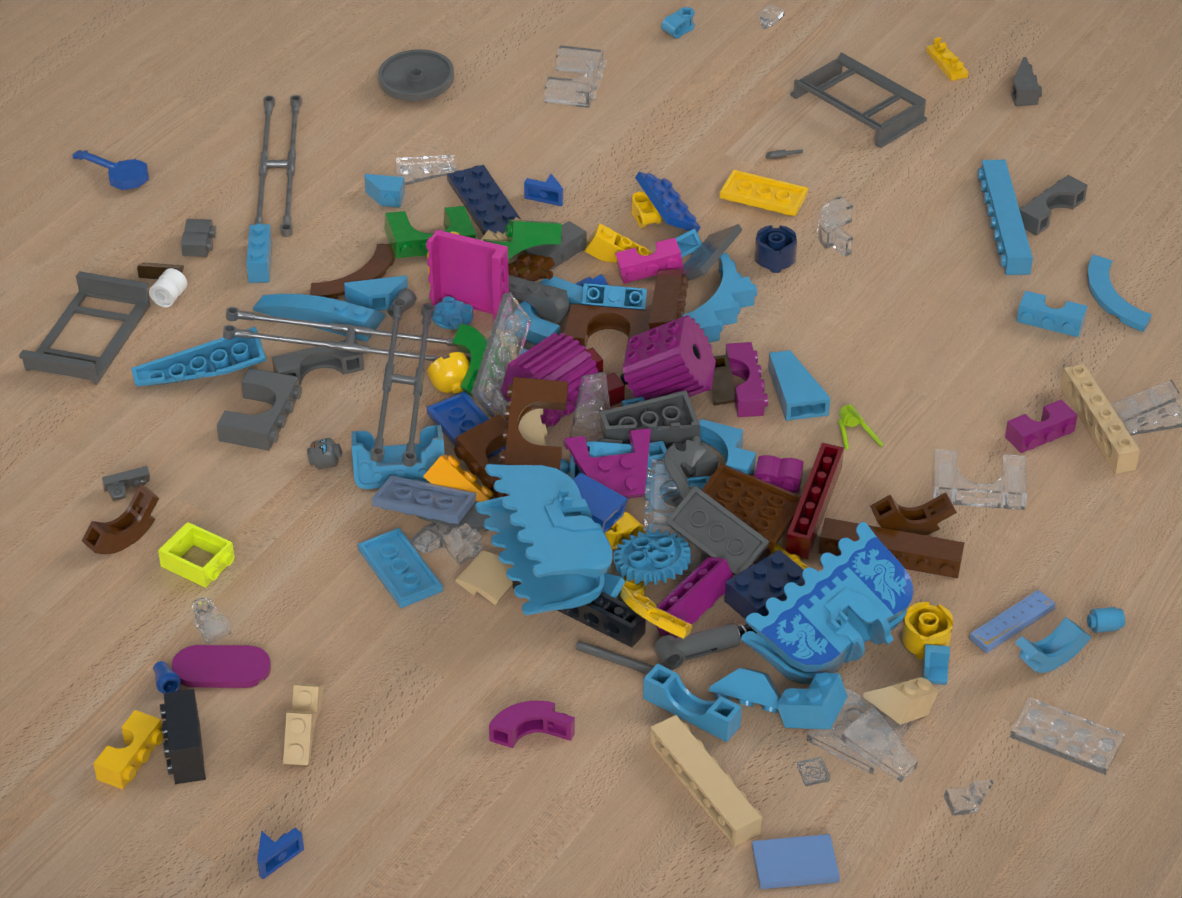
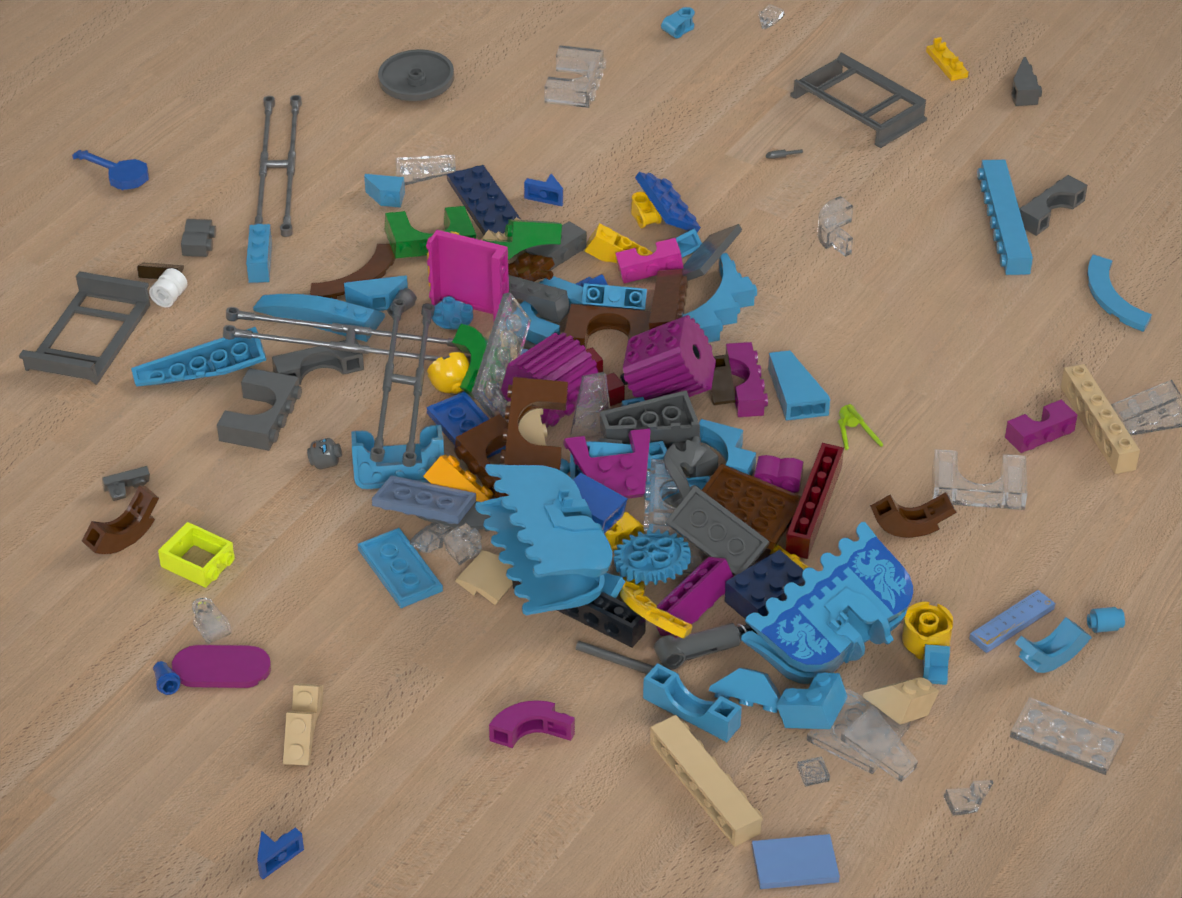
yellow arch [93,710,163,790] -> none
black brick [160,689,206,784] -> none
yellow plate [720,170,809,216] -> none
dark blue brick [755,225,797,273] -> none
reddish brown brick [818,518,965,579] -> none
dark azure arch [1016,291,1088,337] -> none

